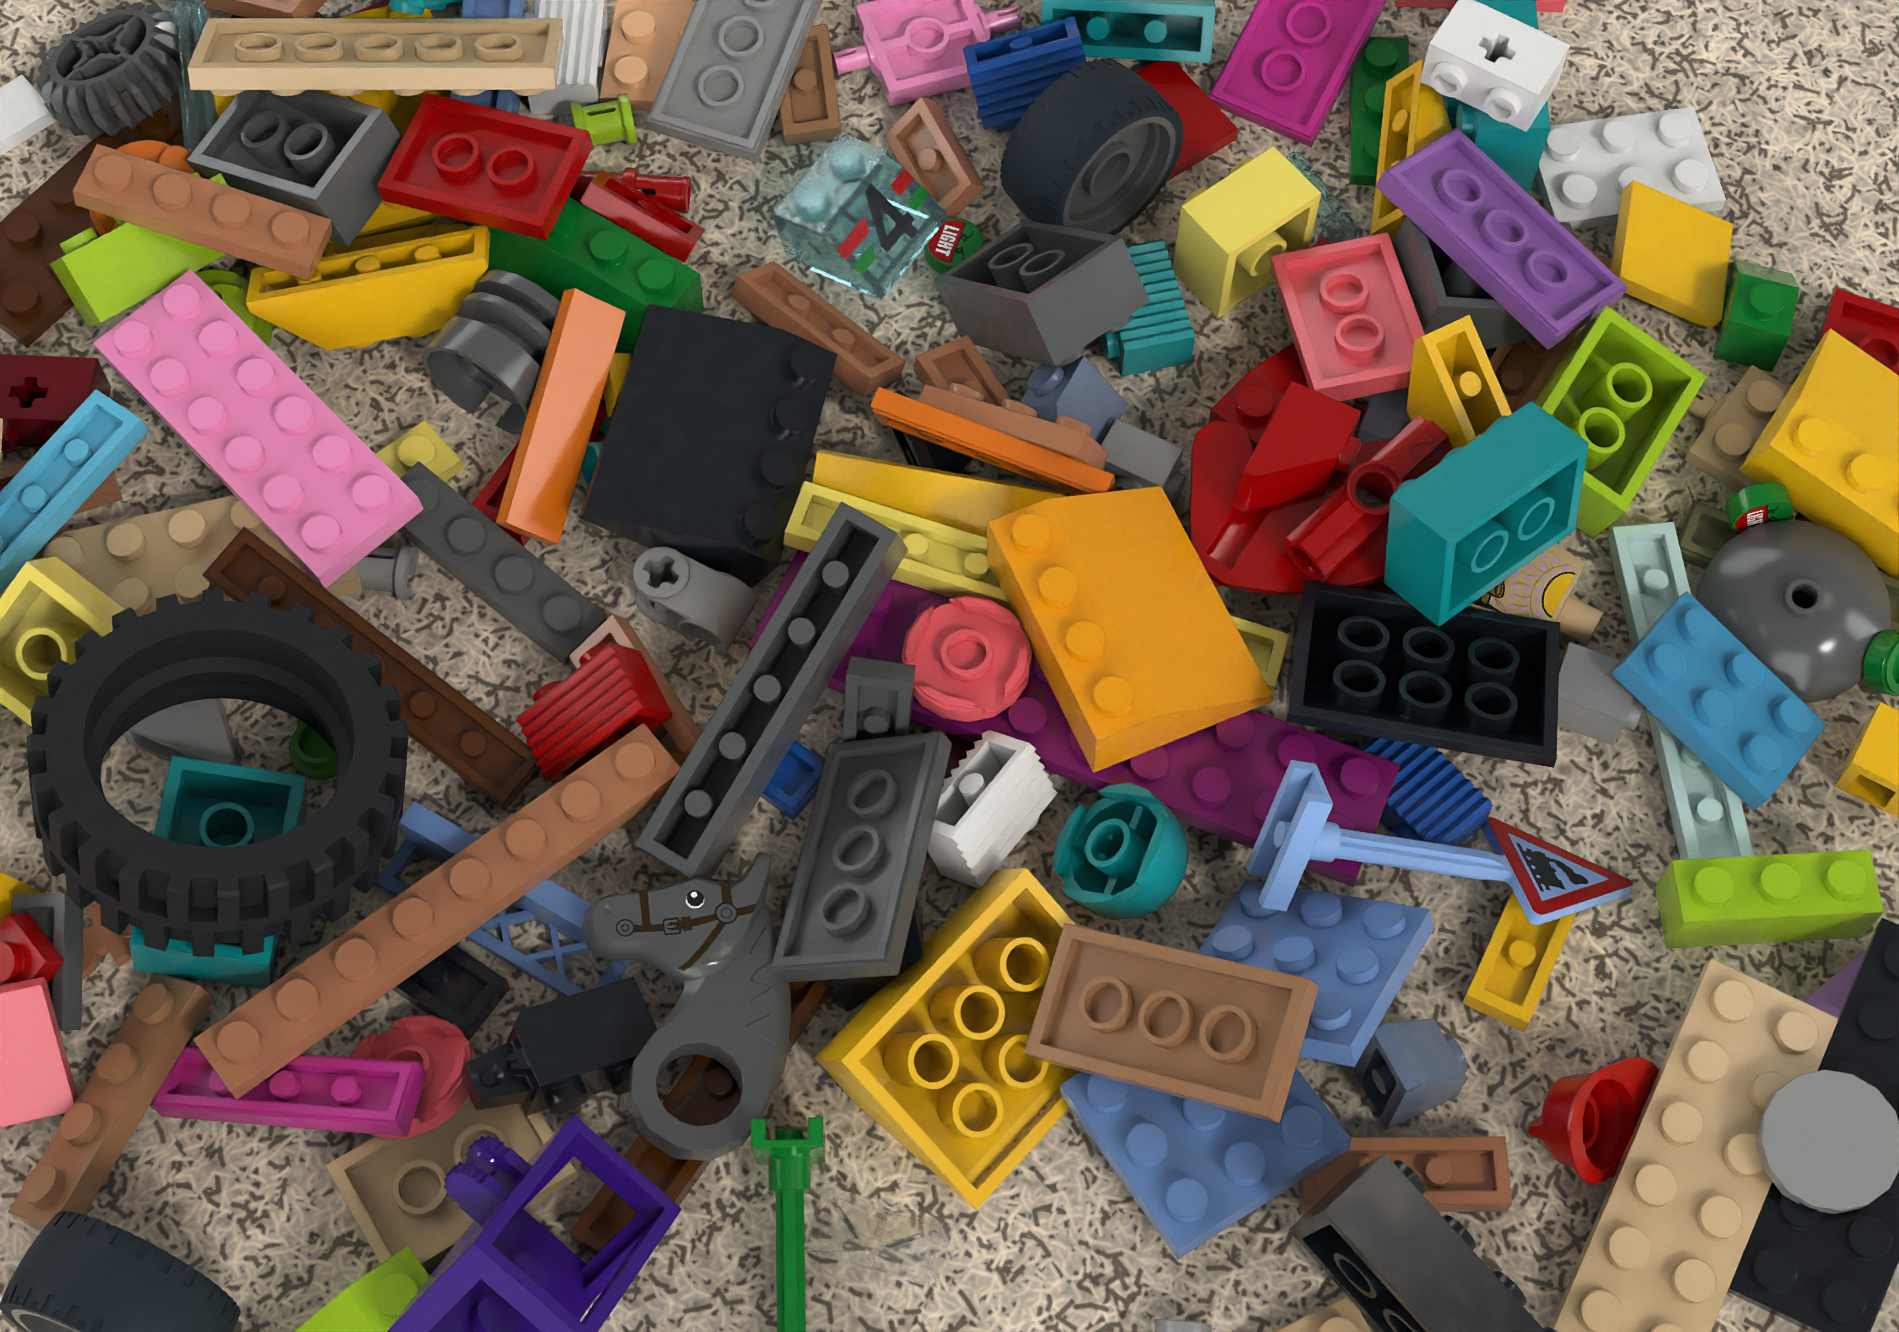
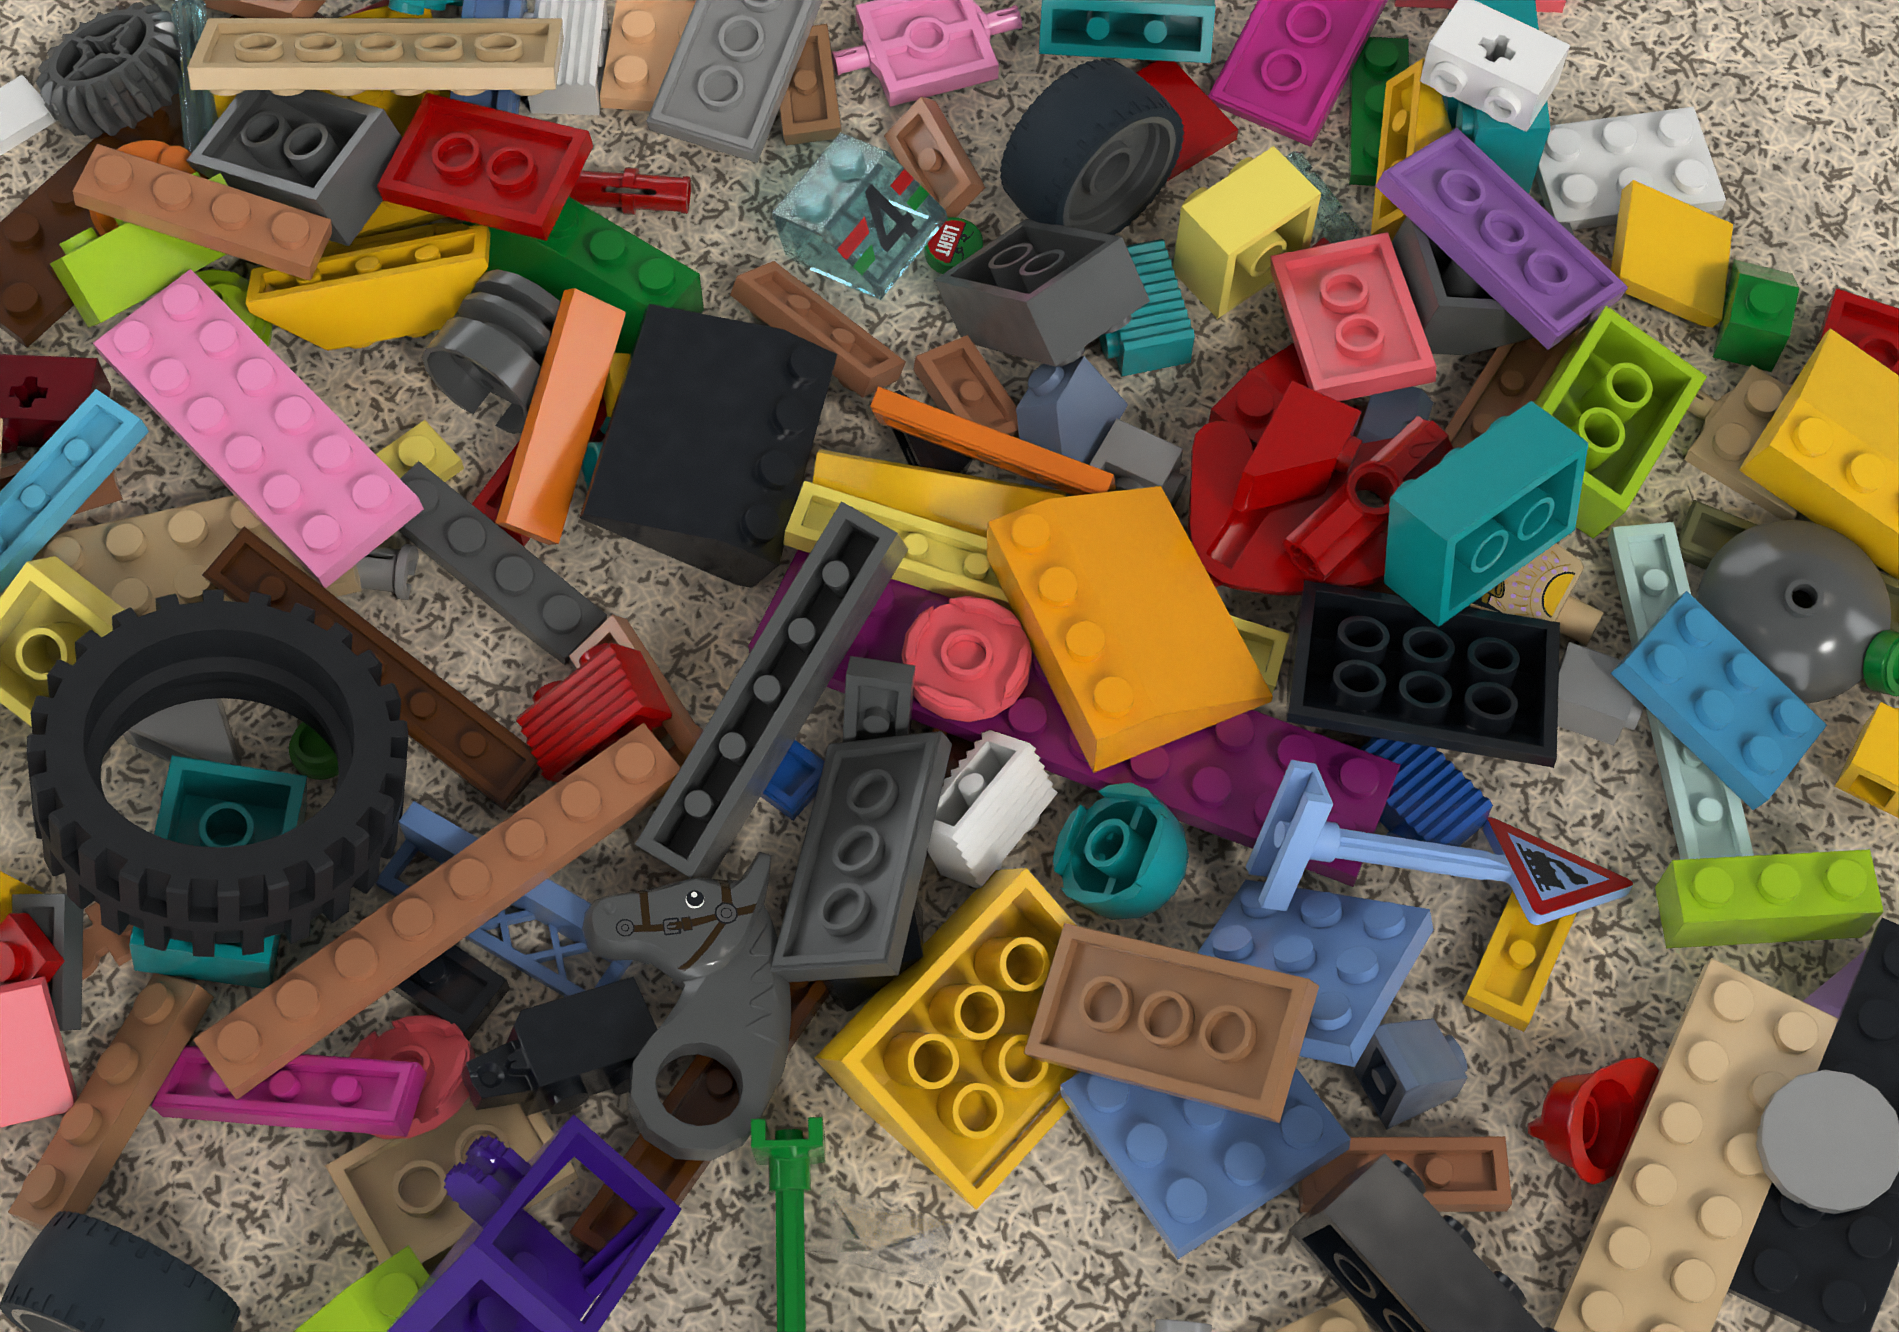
lime bush [570,93,637,146] -> none
red plate [580,169,705,263] -> none
light grey piece [633,546,758,655] -> none
nougat plate [918,383,1108,470] -> none
blue brick [963,16,1087,131] -> none
yellow slope [1406,315,1512,448] -> none
green tile [1725,482,1793,533] -> none

